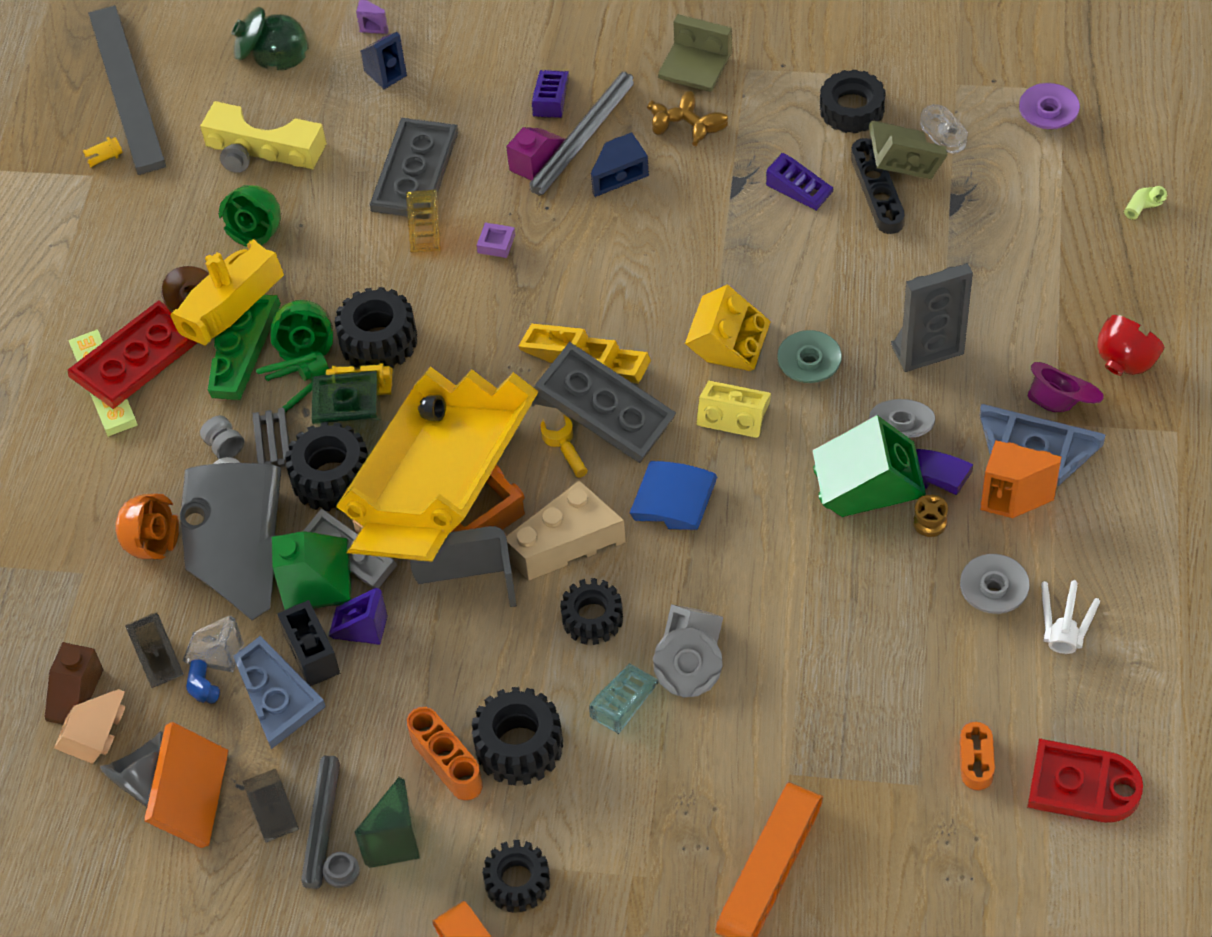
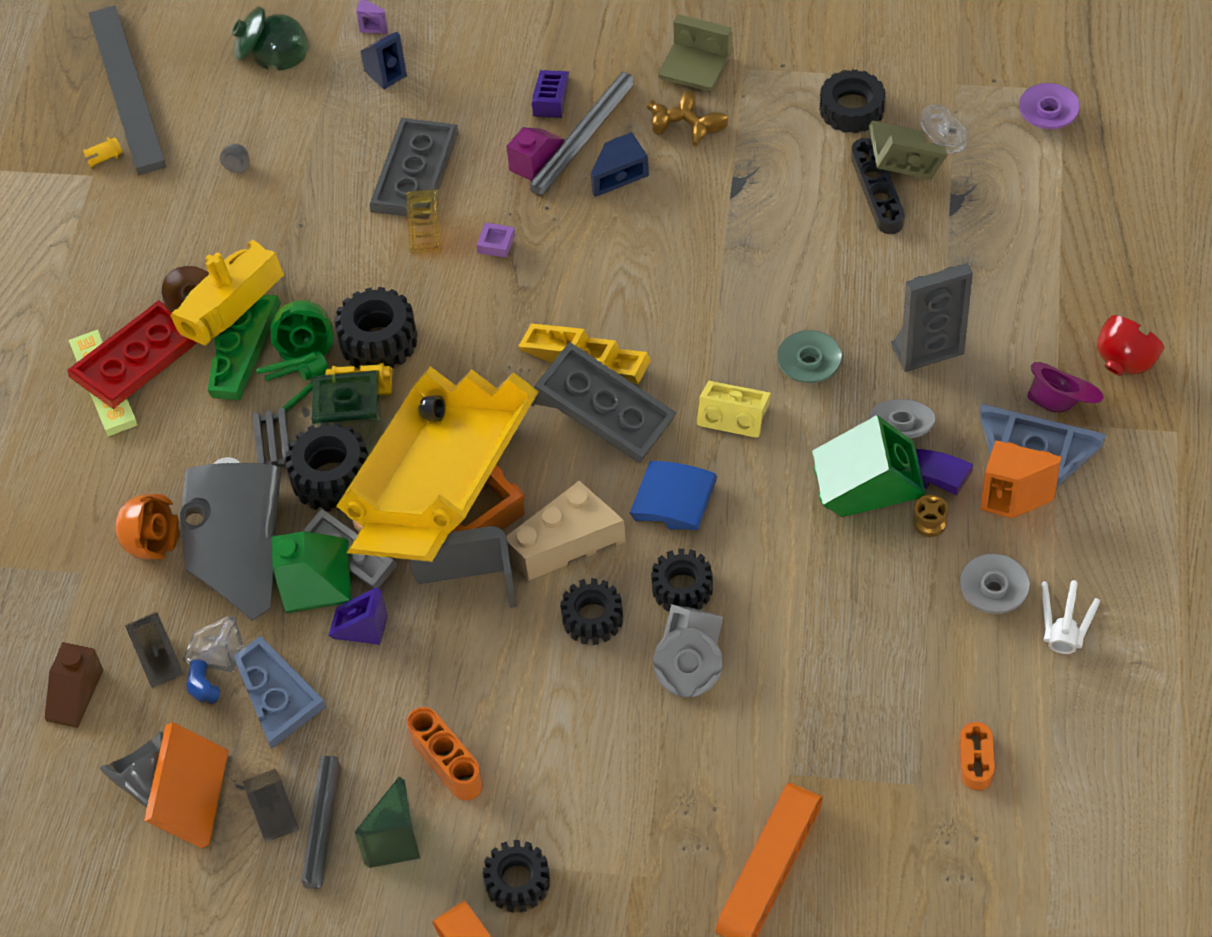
light nougat slope [54,689,126,764] -> none
light yellow arch [200,101,326,169] -> none
light grey wheel [200,415,244,459] -> none
green cylinder [218,185,281,247] -> none
black brick [277,600,341,686] -> none
flat silver plate [323,852,359,888] -> none
black tyre [472,687,563,786] -> none
yellow piece [540,415,588,478] -> none
clear light blue slope [589,663,658,734] -> none
yellow slope [685,284,771,371] -> none
dark purple slope [766,153,833,211] -> none
red tile [1027,738,1143,823] -> none
yellowish green arm [1124,186,1167,220] -> none
none -> black tyre [651,548,713,612]

